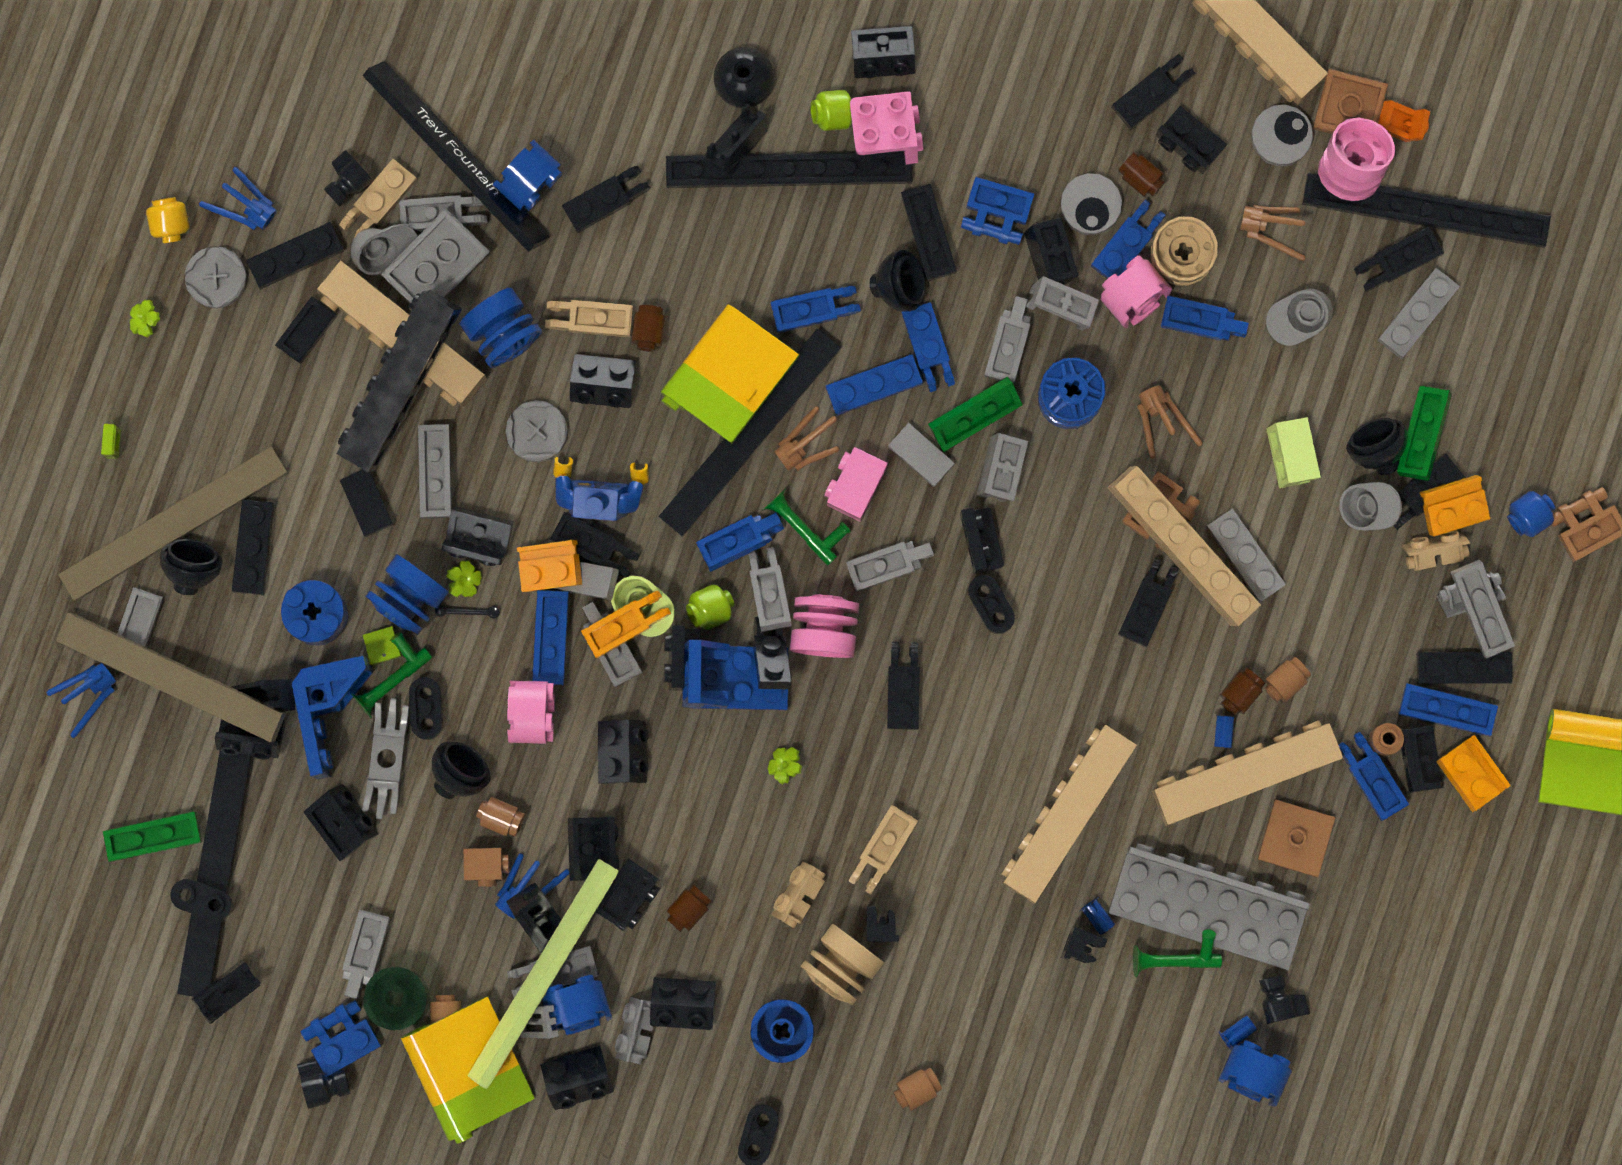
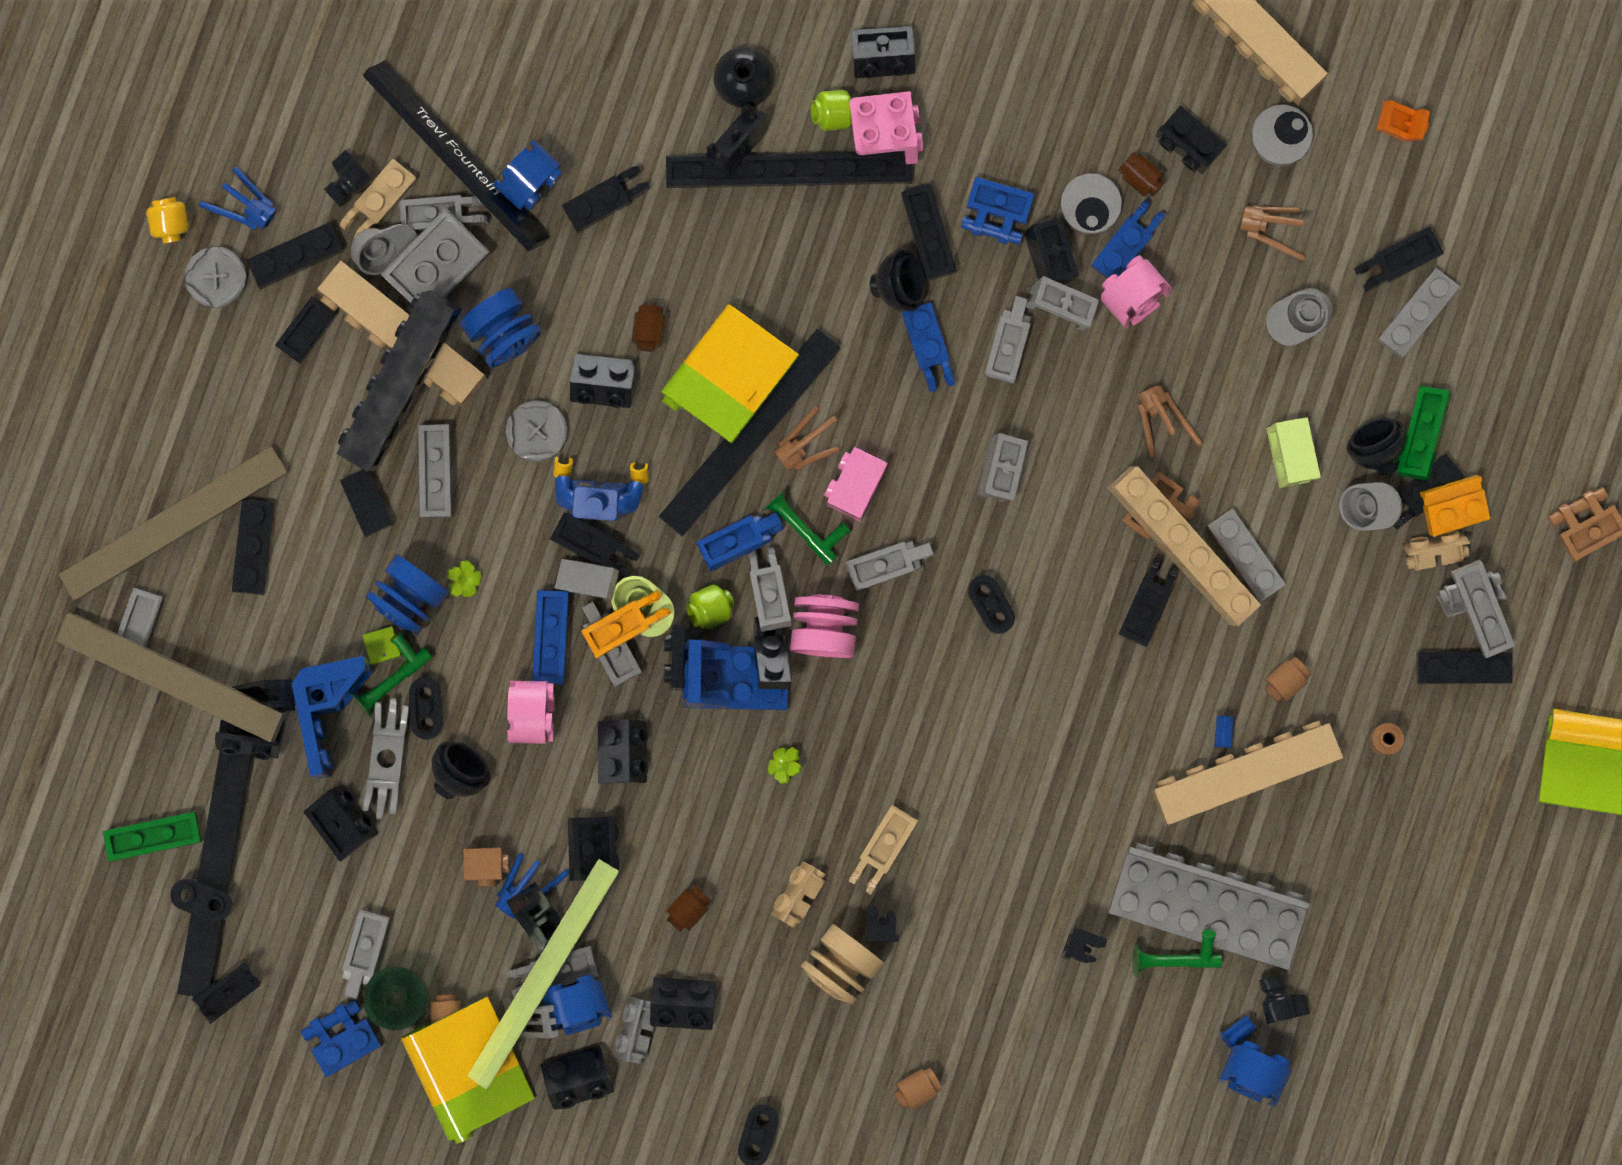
blue plant [46,663,117,738] -> none
lime tile [101,424,121,459] -> none
lime plant [130,300,160,338] -> none
black piece [160,539,223,595] -> none
blue brick [281,580,348,646] -> none
black piece [297,1059,351,1109] -> none
black hinge [434,605,500,619] -> none
black bracket [441,506,514,566] -> none
medium nougat brick [476,797,525,837] -> none
light orange plate [517,540,582,592] -> none
tan hinge [545,300,633,338] -> none
black bracket [595,858,661,932] -> none
blue brick [751,999,814,1063] -> none
blue hinge [771,286,861,333] -> none
blue plate [825,354,923,416] -> none
black hinge [887,642,920,730] -> none
light grey tile [888,423,955,487] -> none
green plate [928,377,1023,452] -> none
black bracket [960,507,1004,574] -> none
tan brick [1001,725,1137,904] -> none
blue wheel [1038,358,1105,429] -> none
blue piece [1079,897,1115,935] -> none
black hinge [1111,54,1196,130] -> none
tan wheel [1151,217,1218,286] -> none
blue hinge [1161,296,1249,341] -> none
reddish brown brick [1220,668,1265,715] -> none
medium nougat plate [1257,799,1335,878] -> none
black tile [1302,173,1551,248] -> none
medium nougat plate [1312,69,1388,134] -> none
bright pink wheel [1318,118,1395,201] -> none
blue hinge [1338,732,1409,821] -> none
blue plate [1398,683,1498,737] -> none
black hinge [1401,726,1444,793] -> none
light orange plate [1436,735,1511,813] -> none
blue head [1507,491,1556,537] -> none

